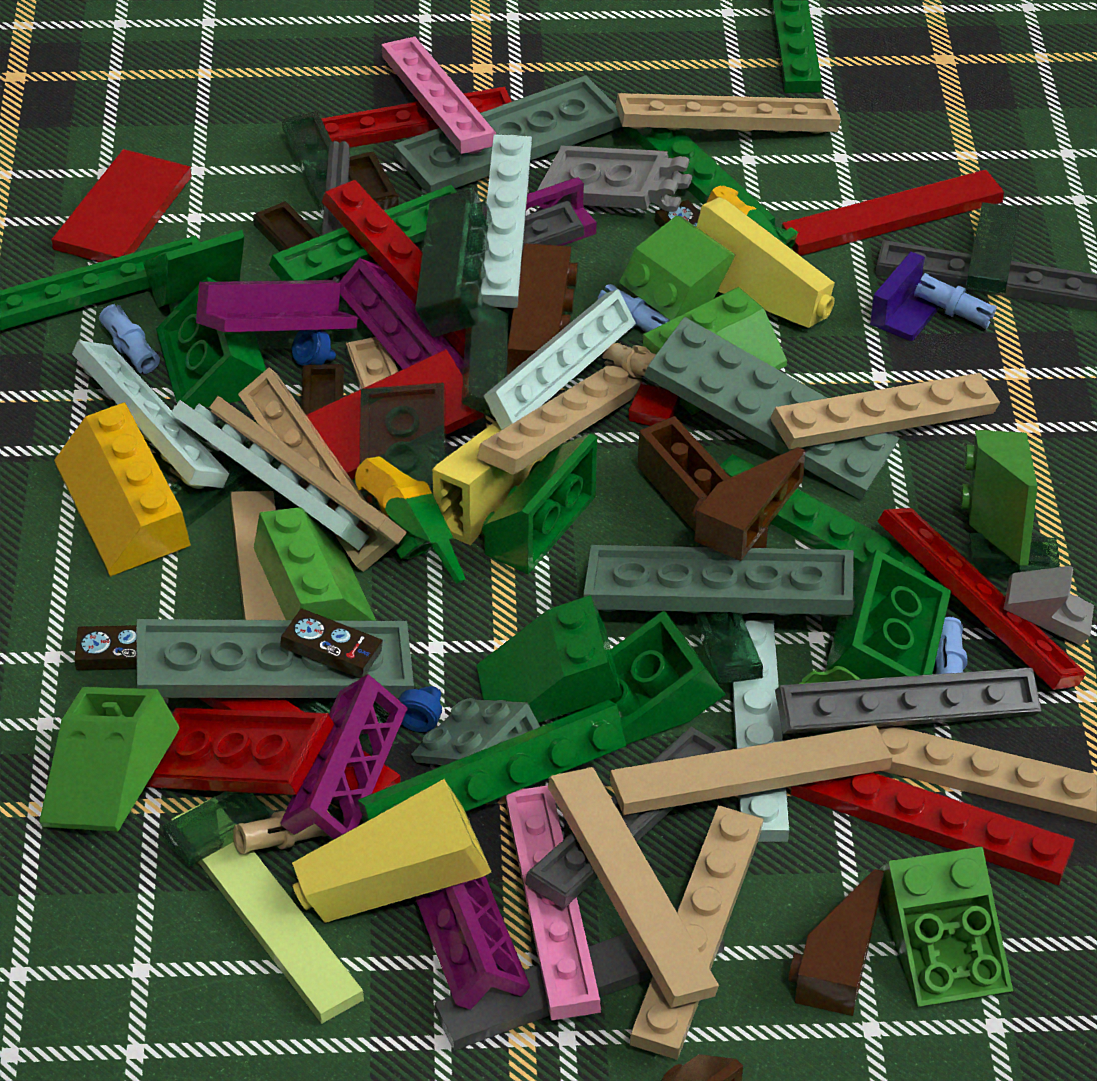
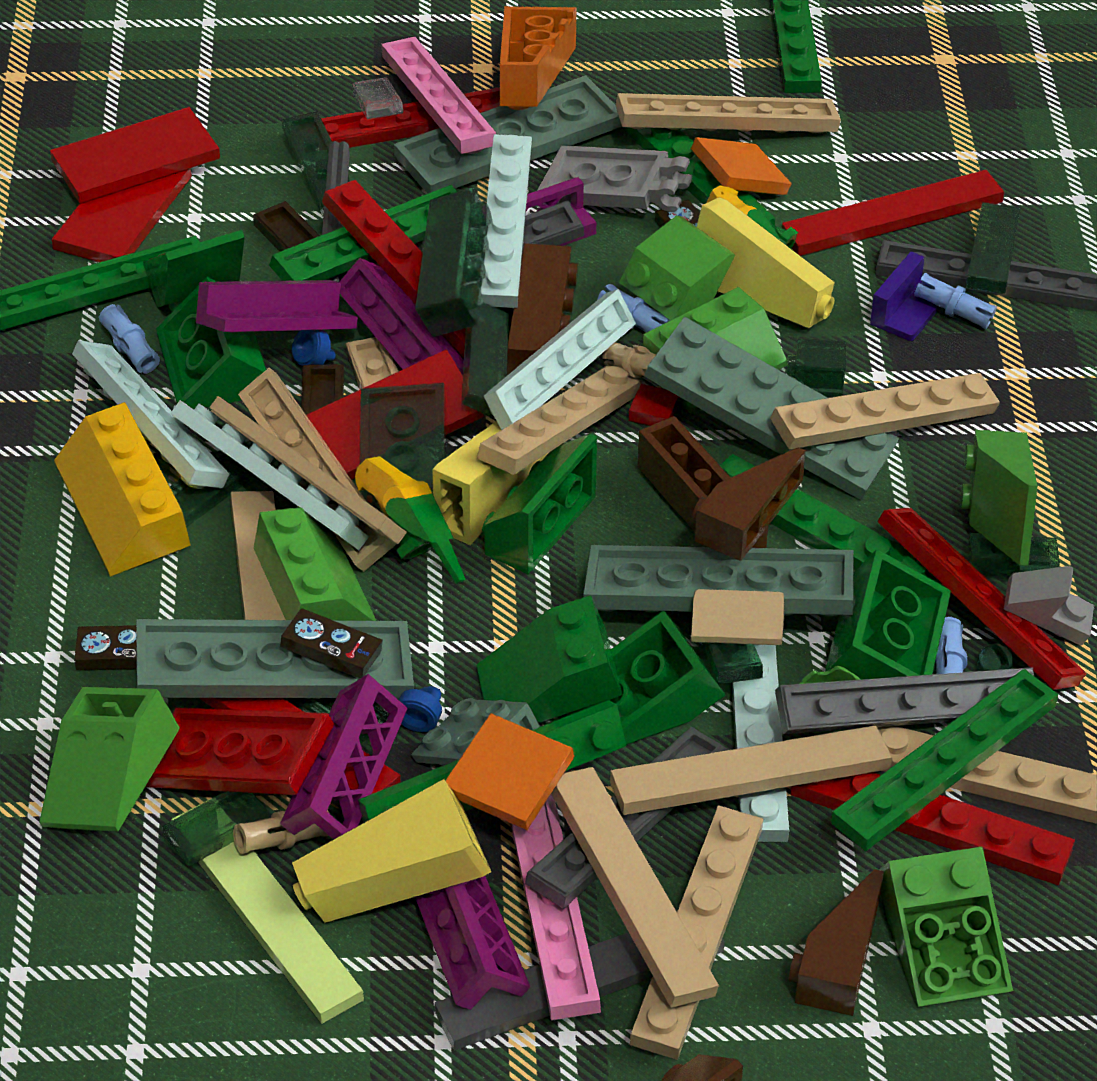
dark brown tile [348,151,399,210] -> none
none -> red tile [50,107,220,203]
none -> clear tile [352,77,403,119]
none -> orange tile [446,713,574,830]
none -> orange wedge [500,6,577,110]
none -> orange tile [691,137,792,195]
none -> tan slope [691,589,784,645]
none -> clear green brick [787,338,846,398]
none -> green plate [831,669,1058,852]
none -> clear green hinge [976,643,1013,671]

